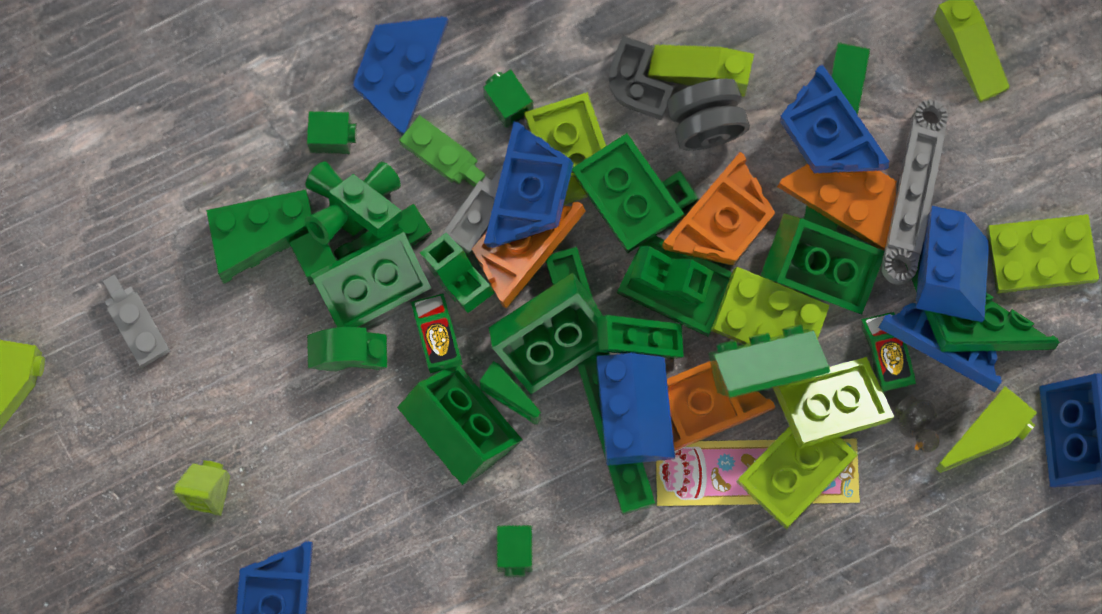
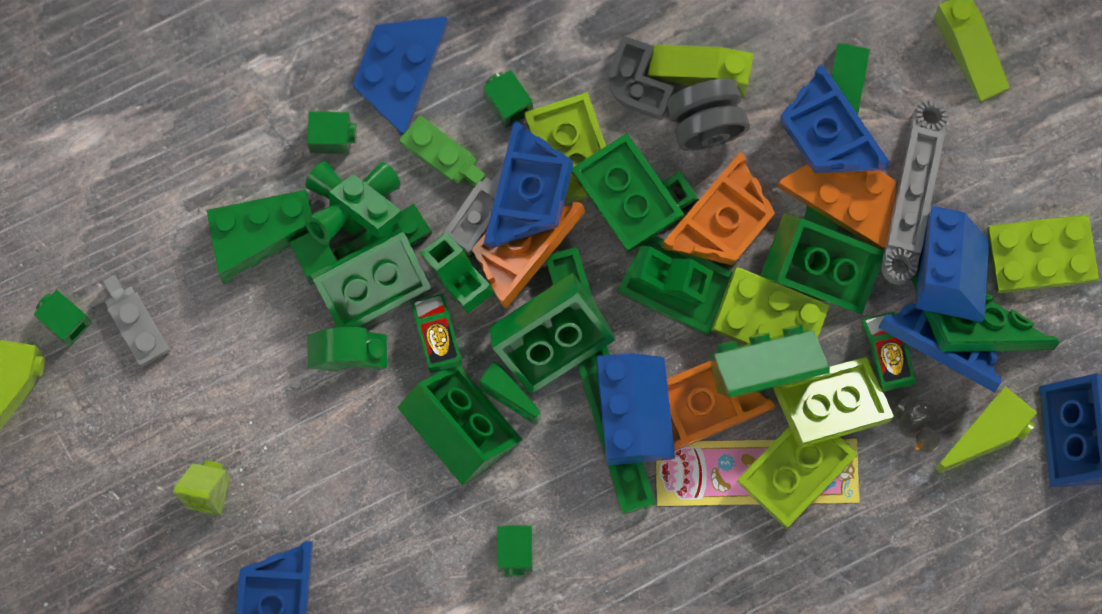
green plate [597,315,684,359] -> none
none -> green brick [33,289,92,348]

